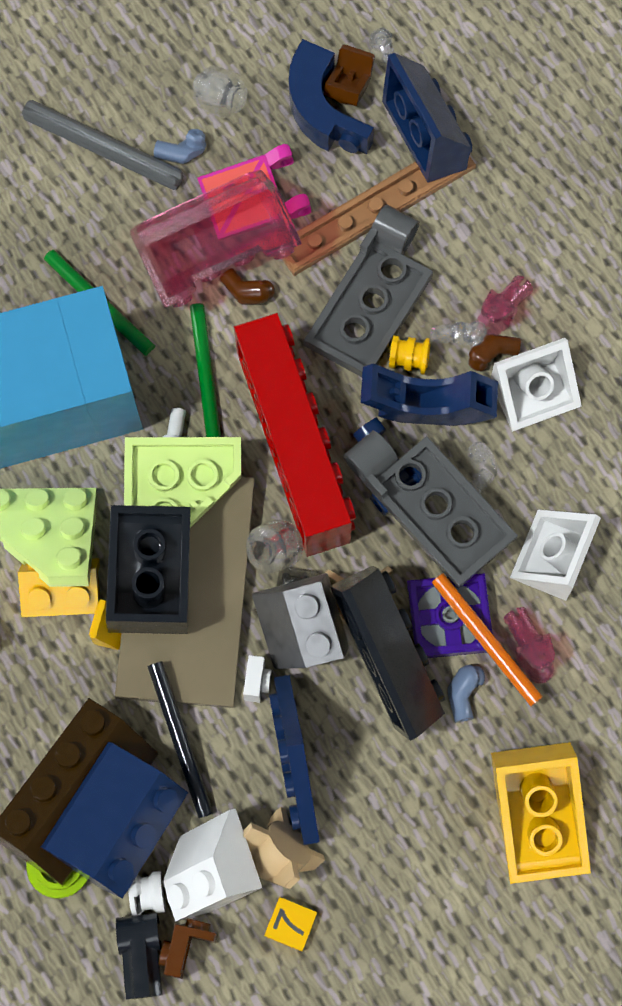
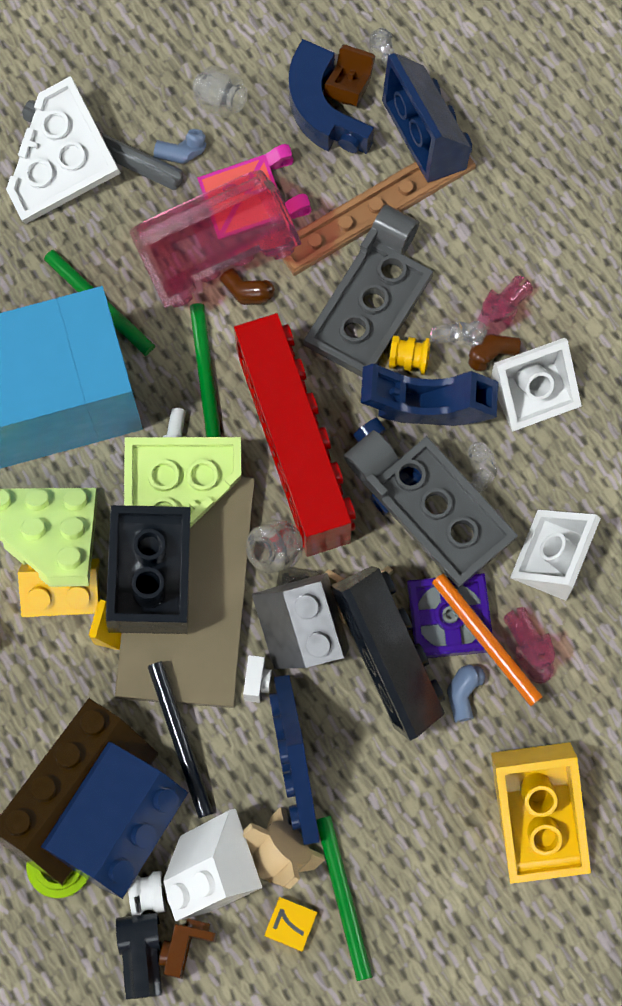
none -> white plate [6,76,121,224]
none -> green bar [316,816,373,982]

